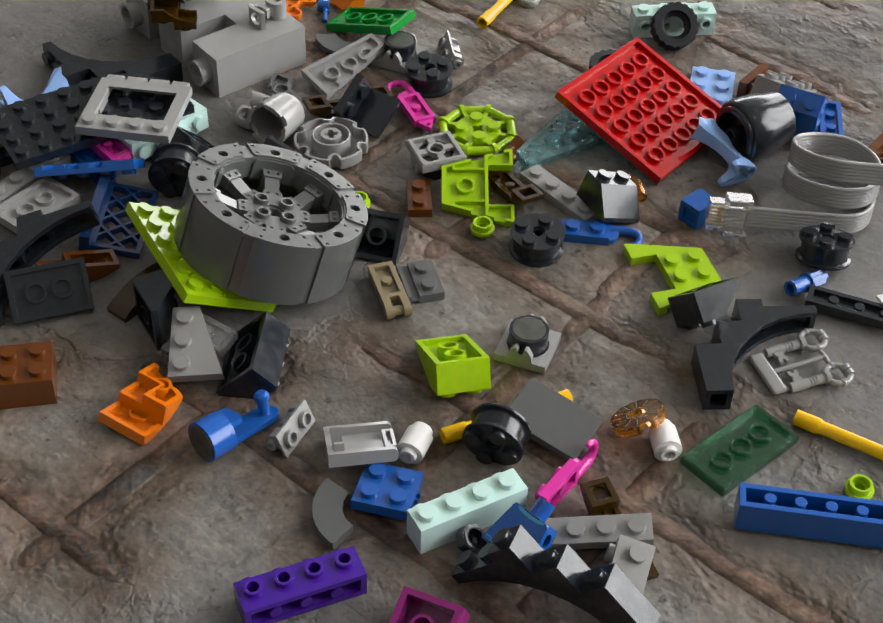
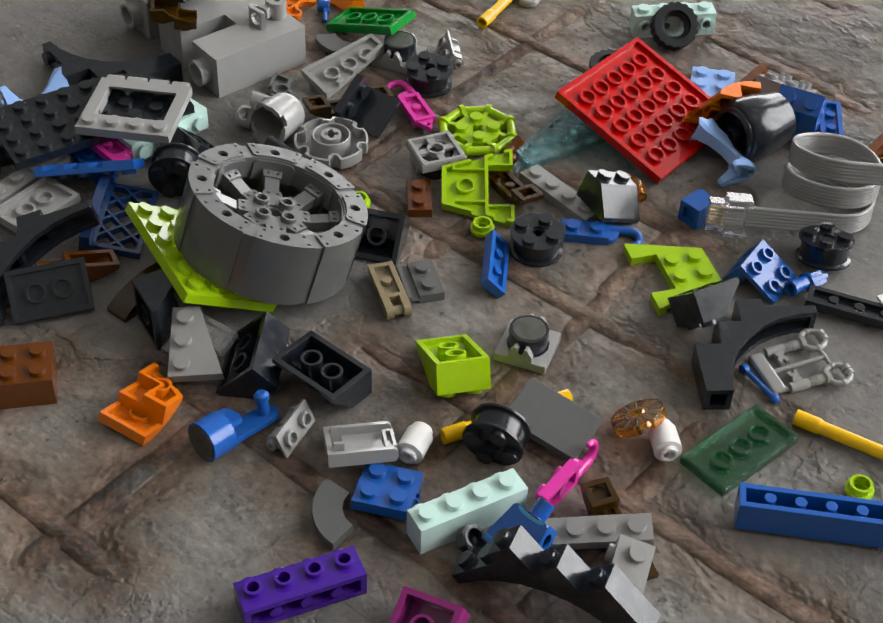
none -> black slope [272,330,372,408]
none -> blue plate [480,230,510,299]
none -> orange slope [683,81,761,124]
none -> blue bracket [722,240,796,305]
none -> blue hinge [739,363,780,404]

